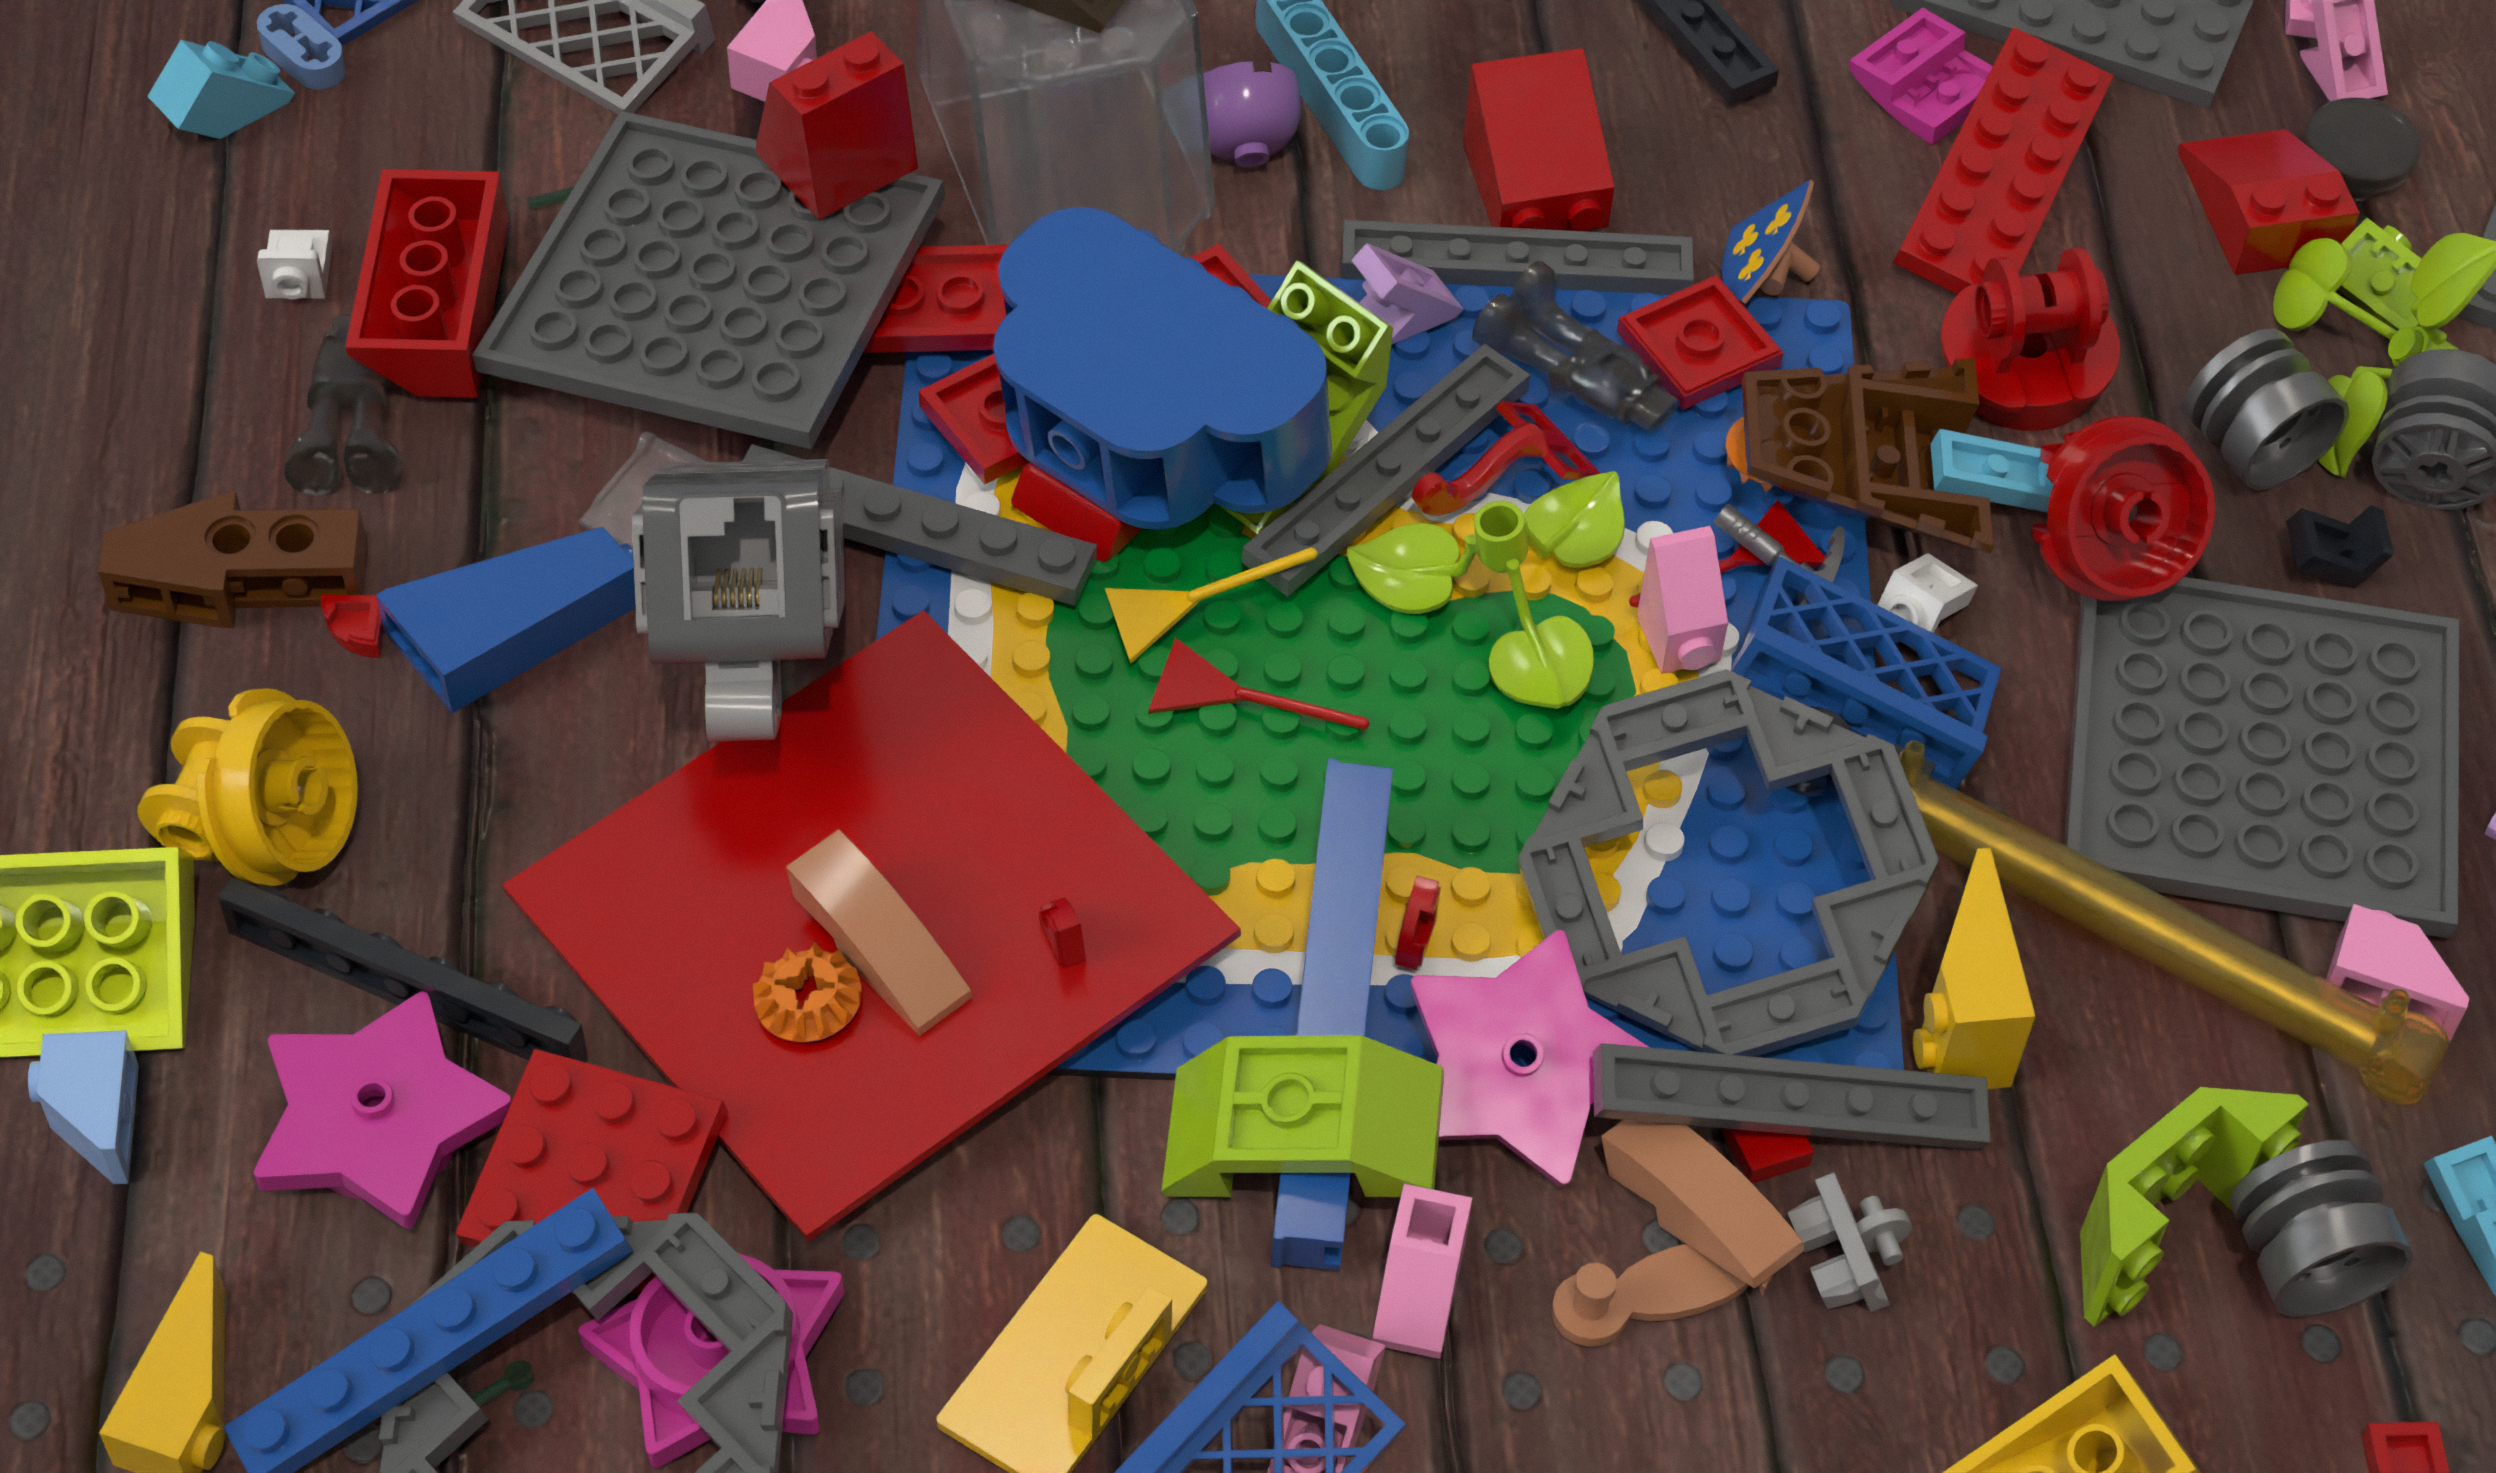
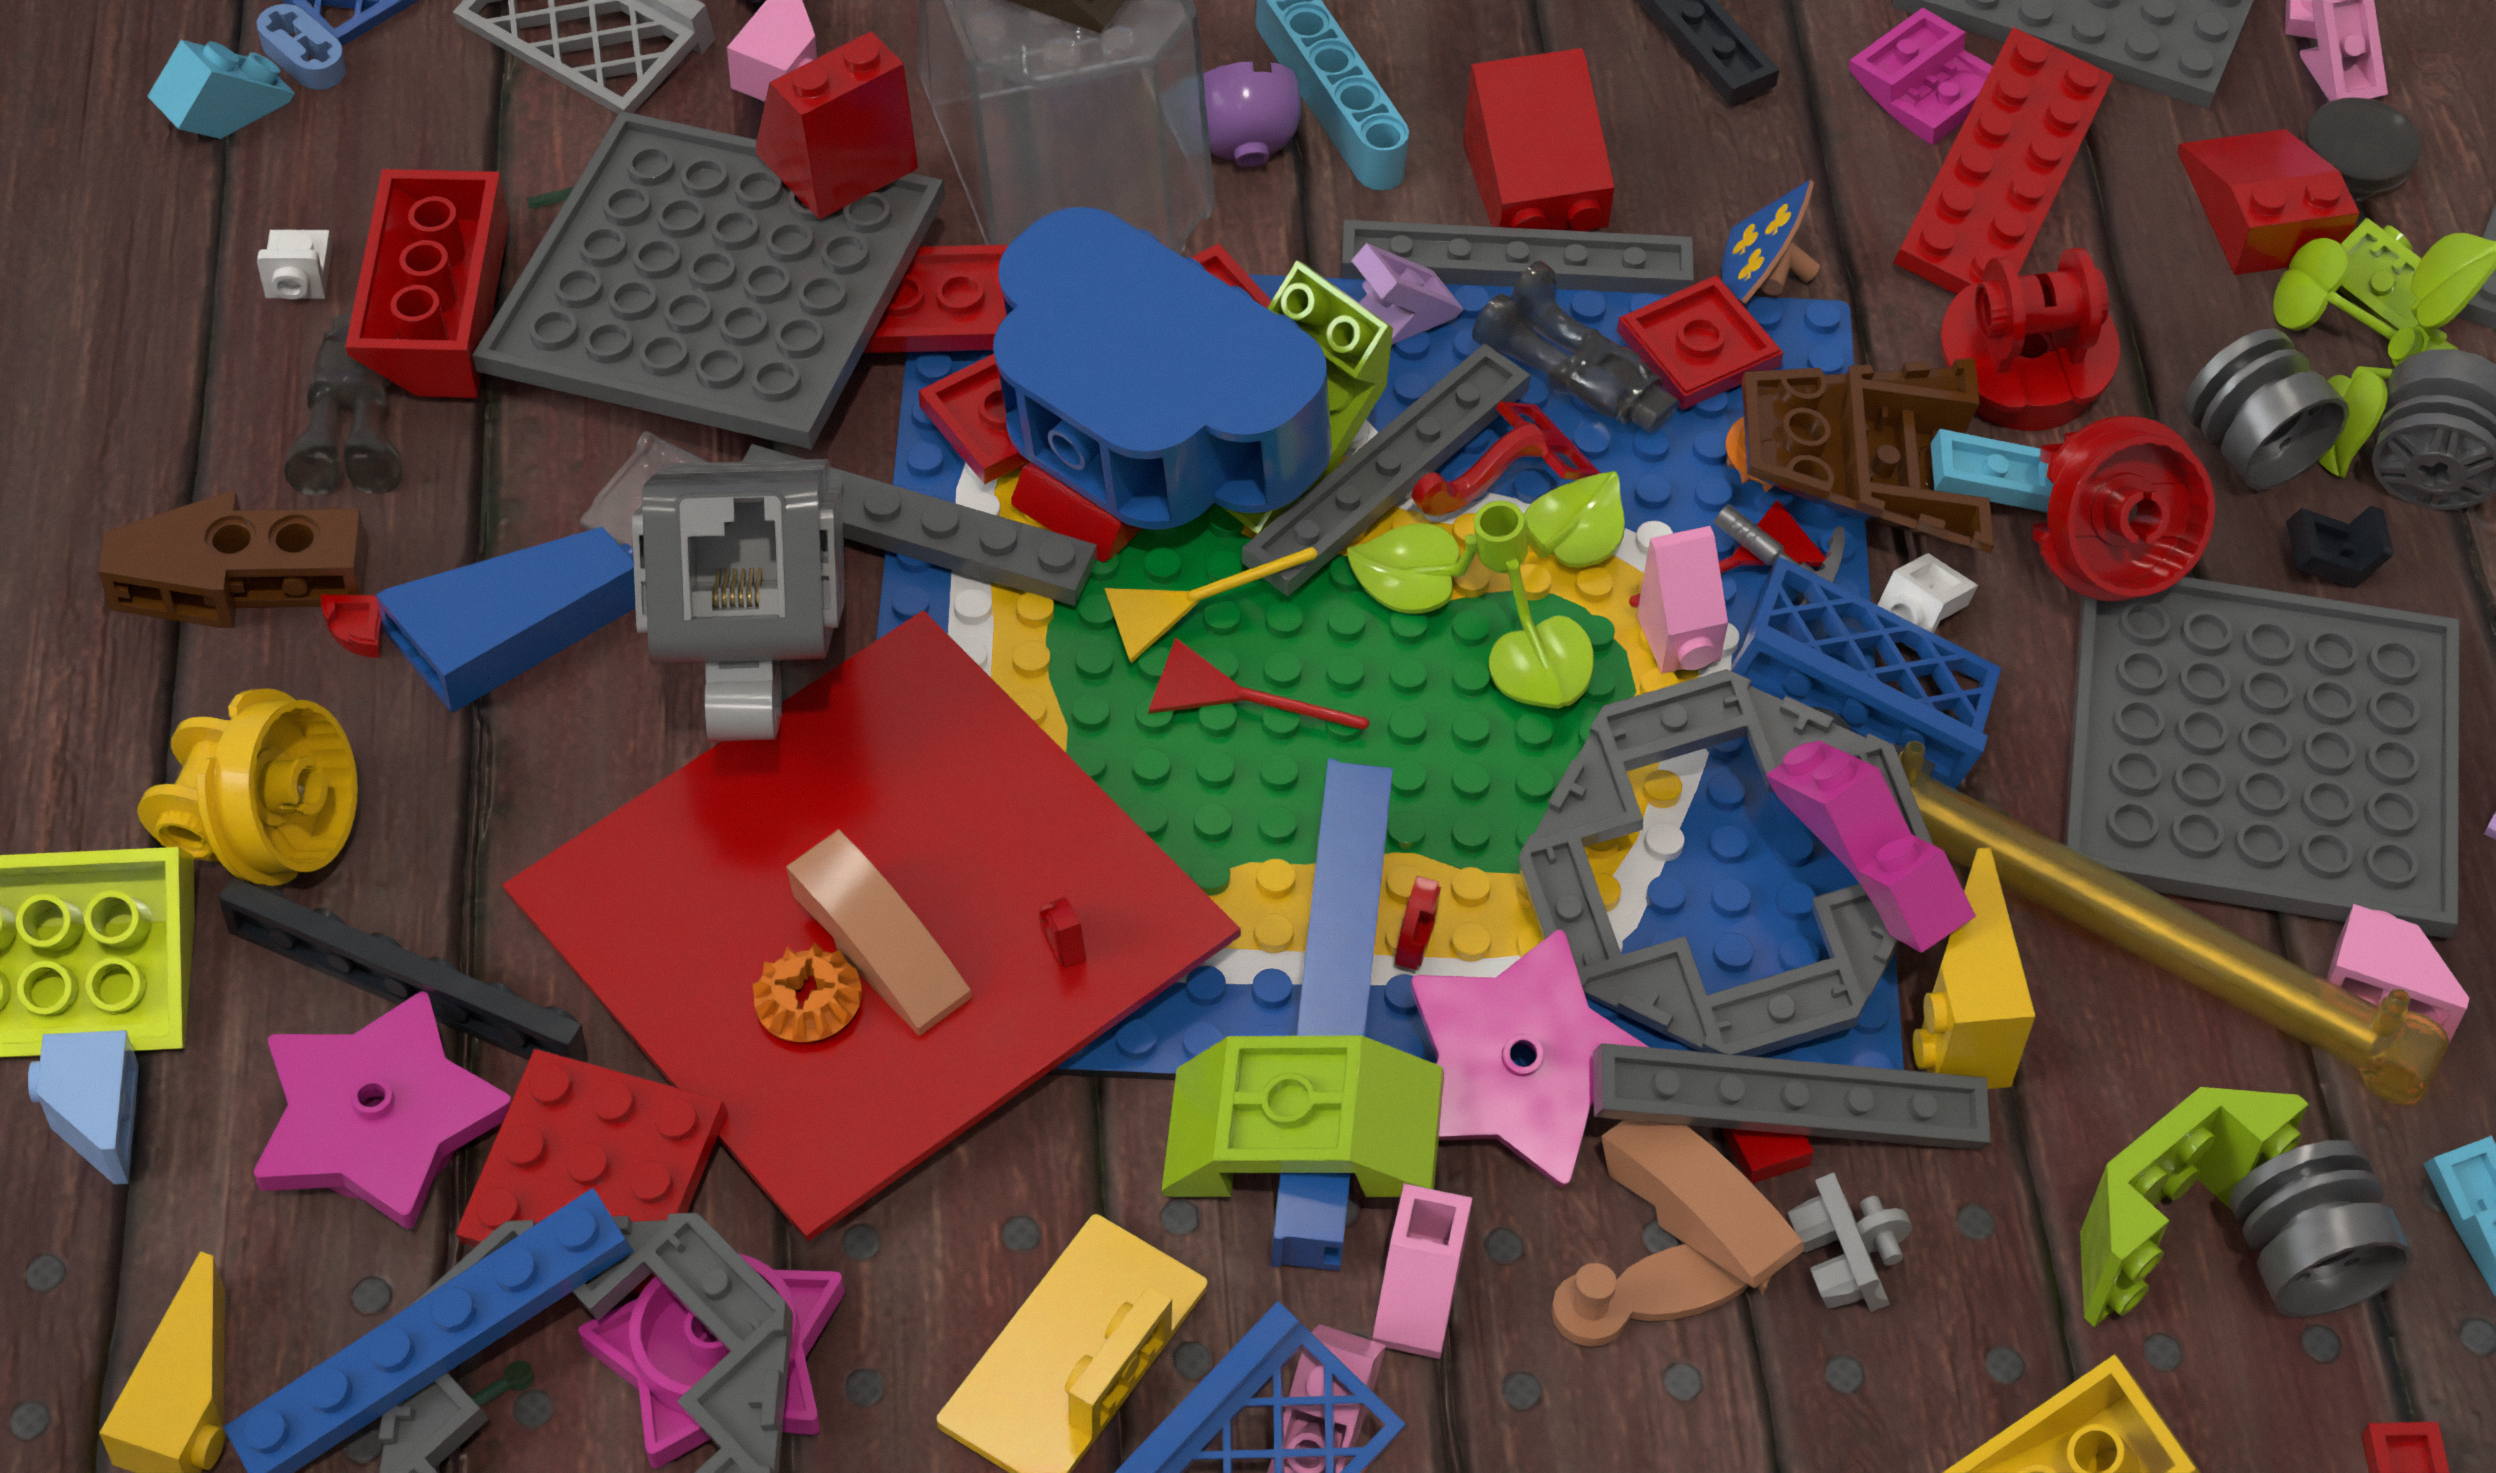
none -> dark pink arch [1765,740,1976,953]

